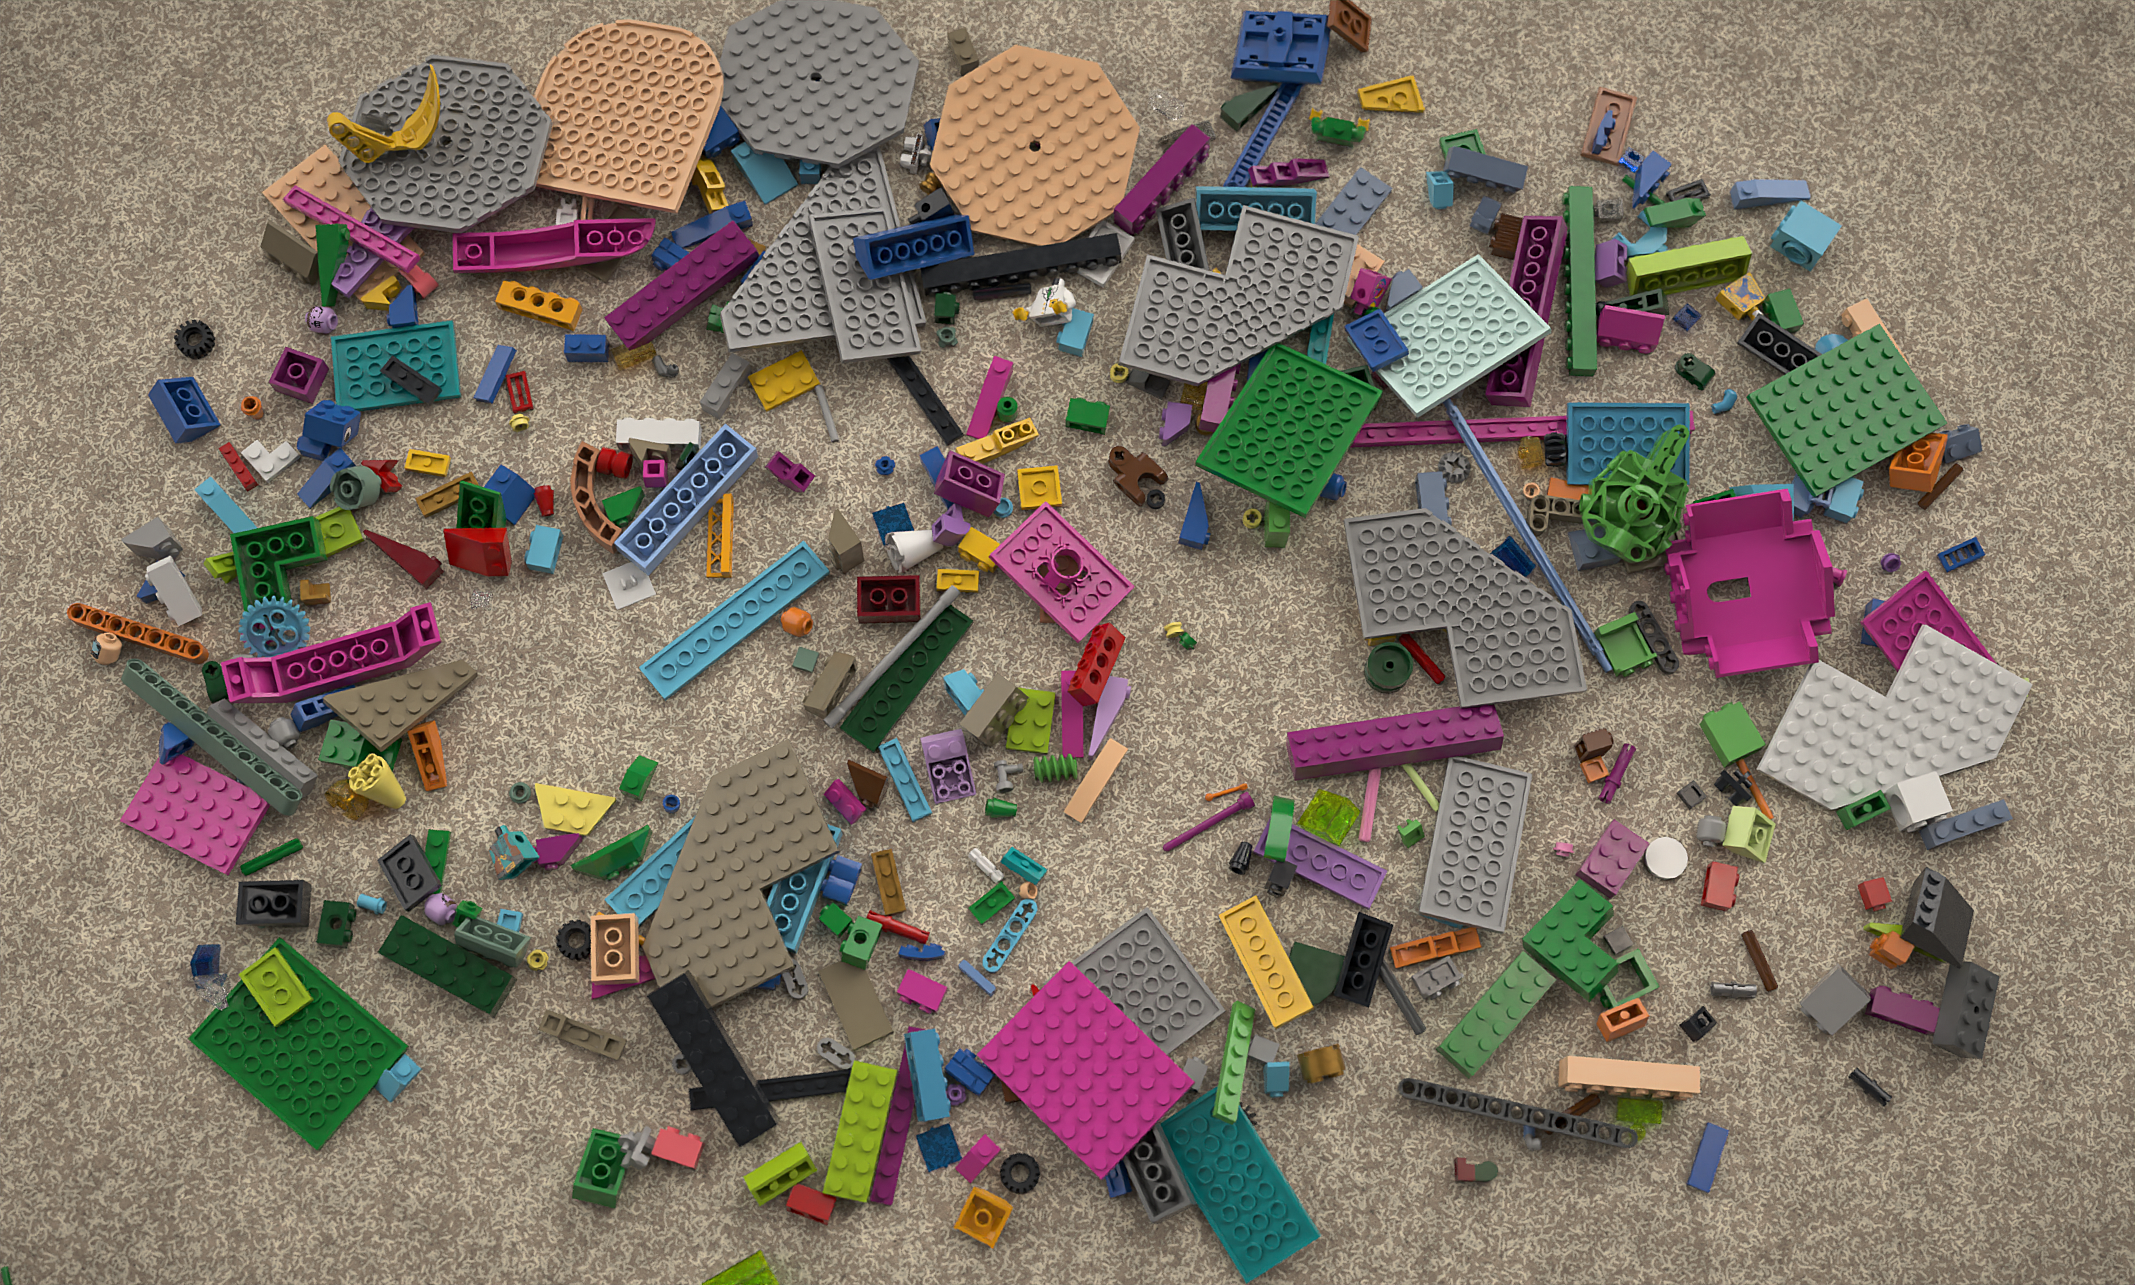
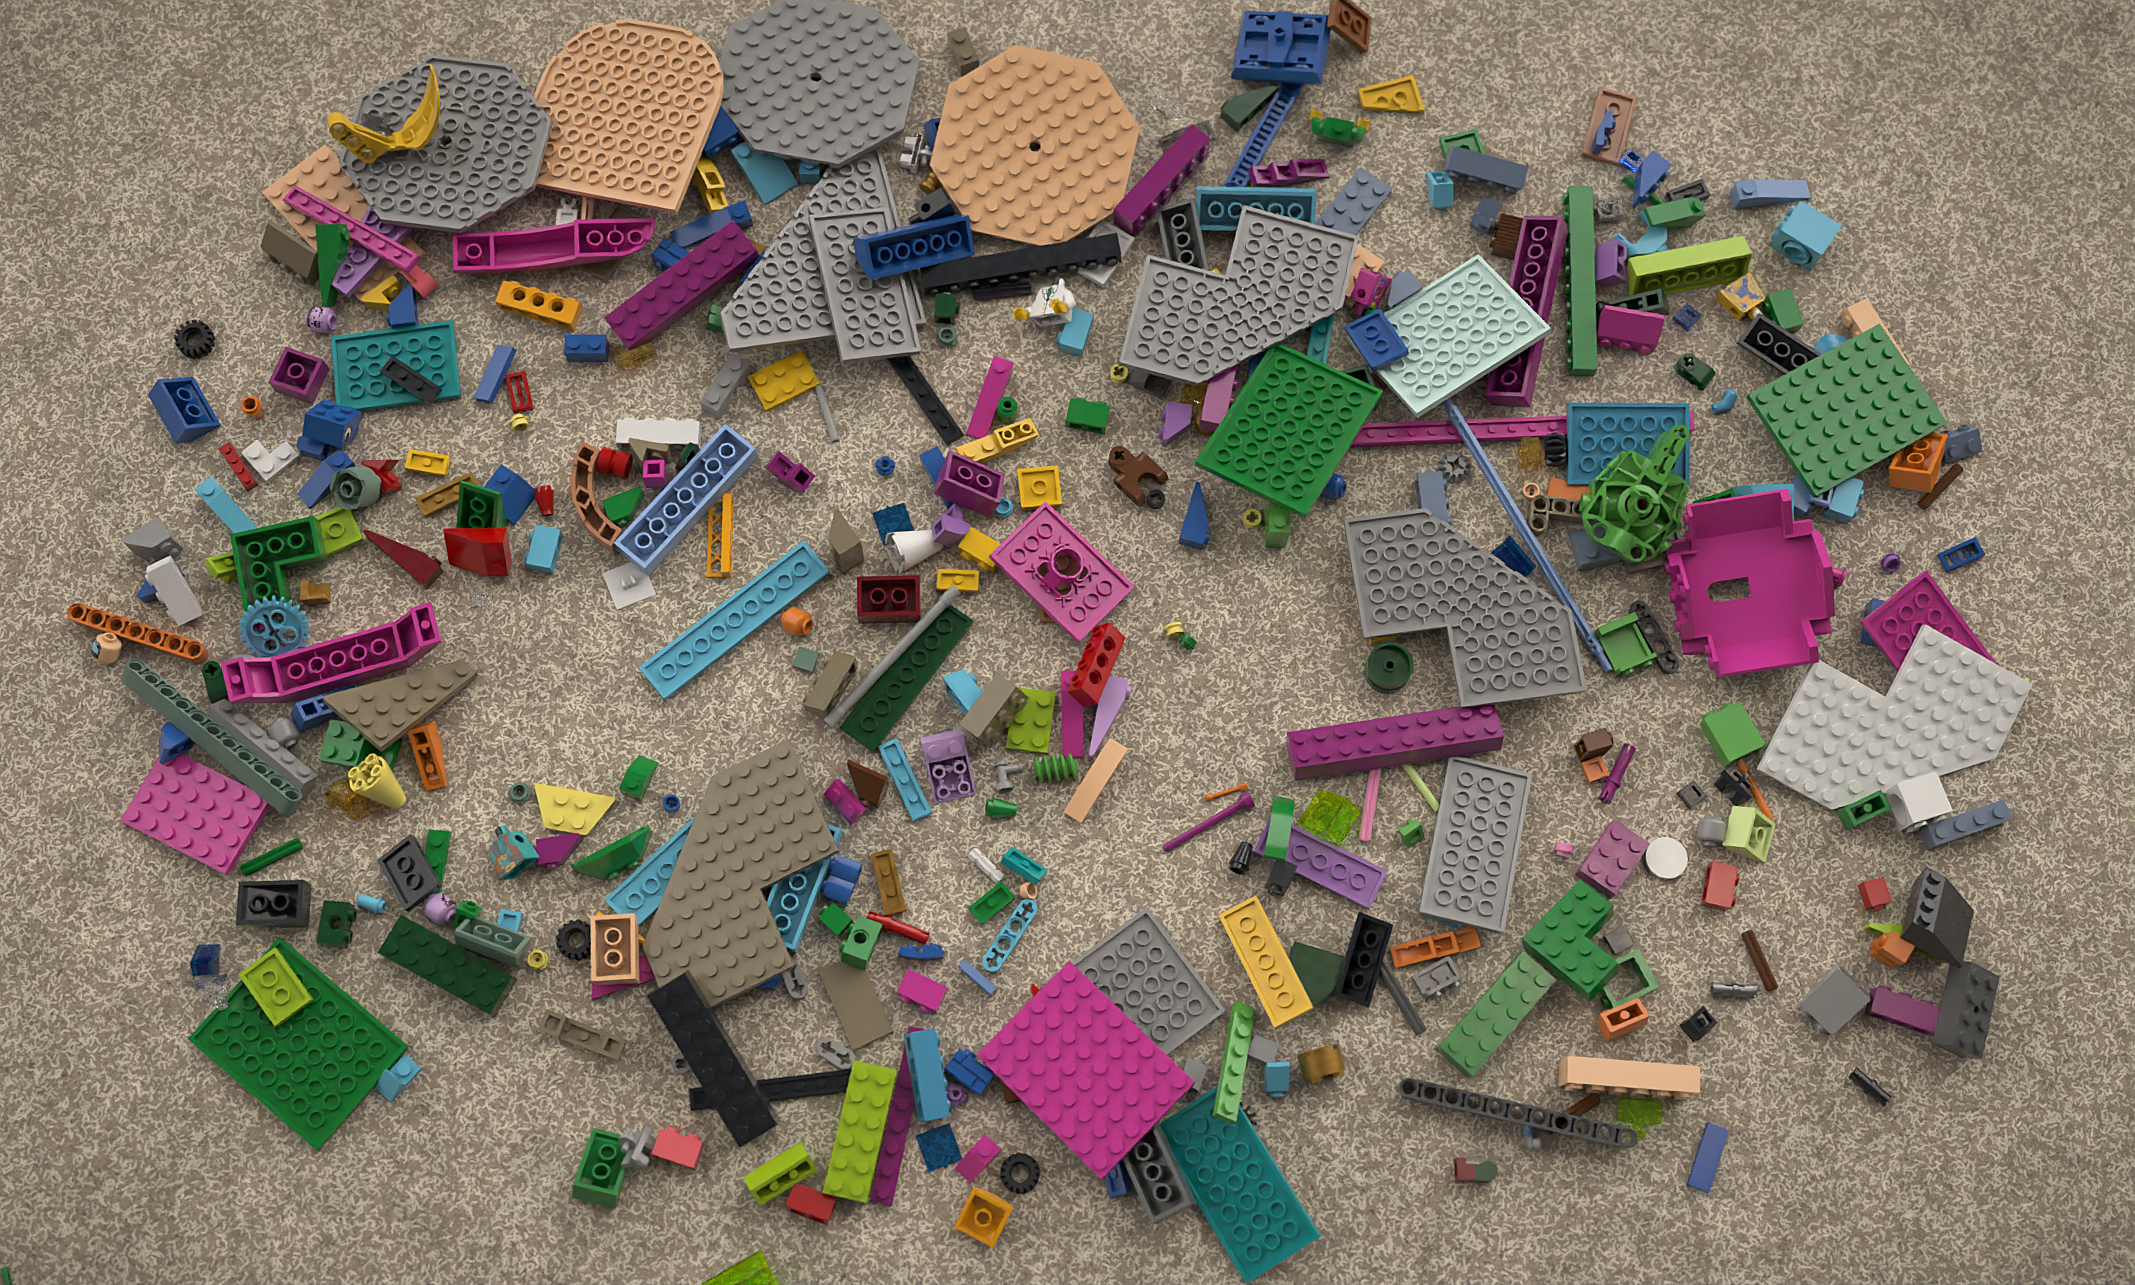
dark grey arm [651,355,679,378] -> none
red axle [1398,634,1446,684] -> none

